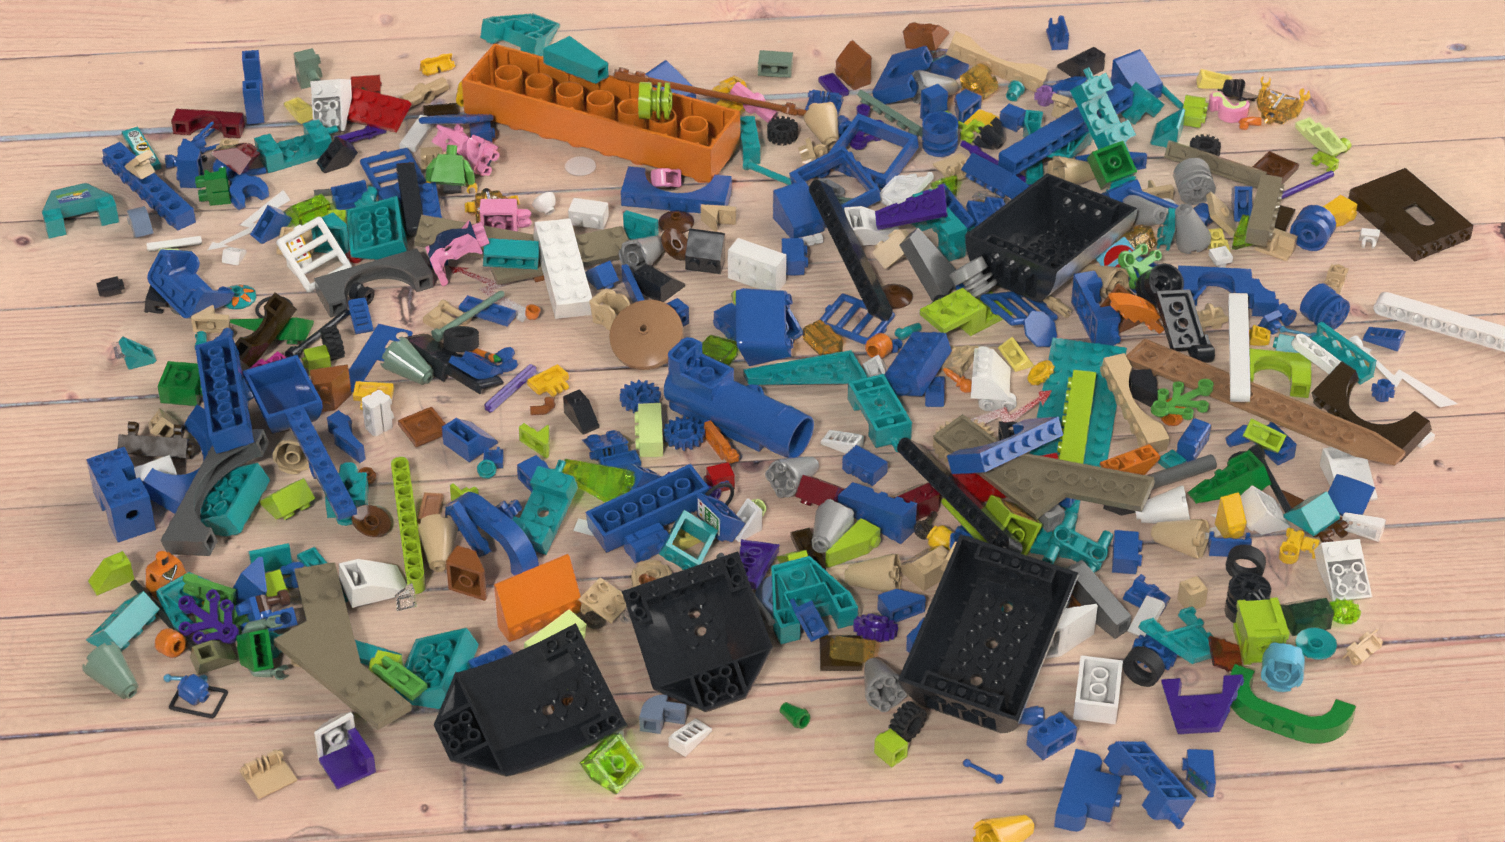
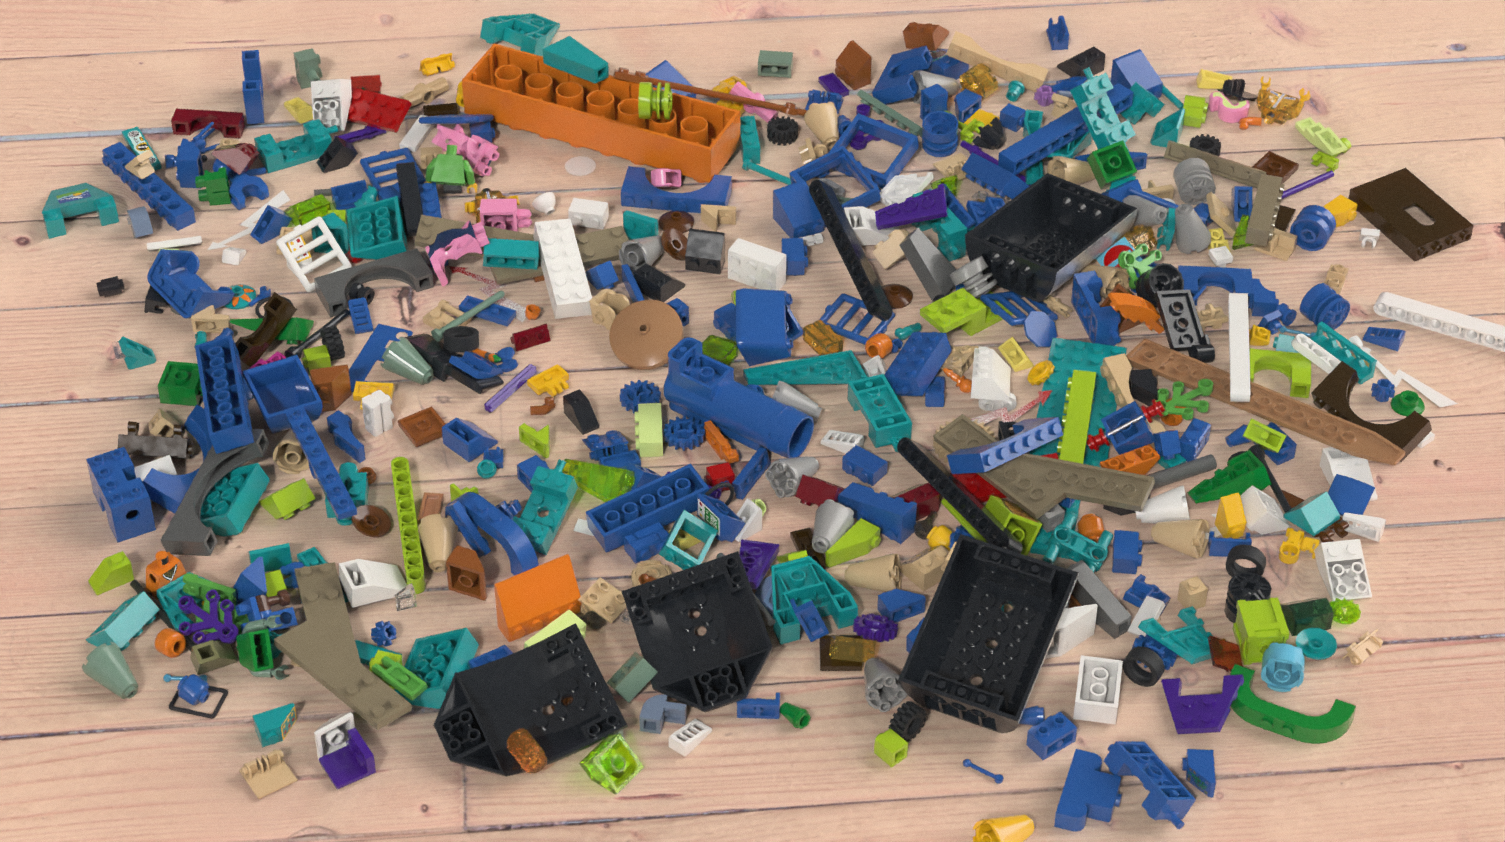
none -> blue hand [248,286,271,307]
none -> teal slope [253,703,297,747]
none -> blue gear [371,621,397,647]
none -> clear orange piece [507,729,548,773]
none -> dark red hinge [510,323,551,352]
none -> sand green hinge [606,652,657,703]
none -> blue plate [732,448,771,500]
none -> blue hinge [737,692,780,719]
none -> light grey cone [772,381,822,422]
none -> orange head [1077,514,1105,543]
none -> blue brick [1086,399,1165,455]
none -> blue brick [1153,430,1181,460]
none -> green piece [1390,390,1425,417]

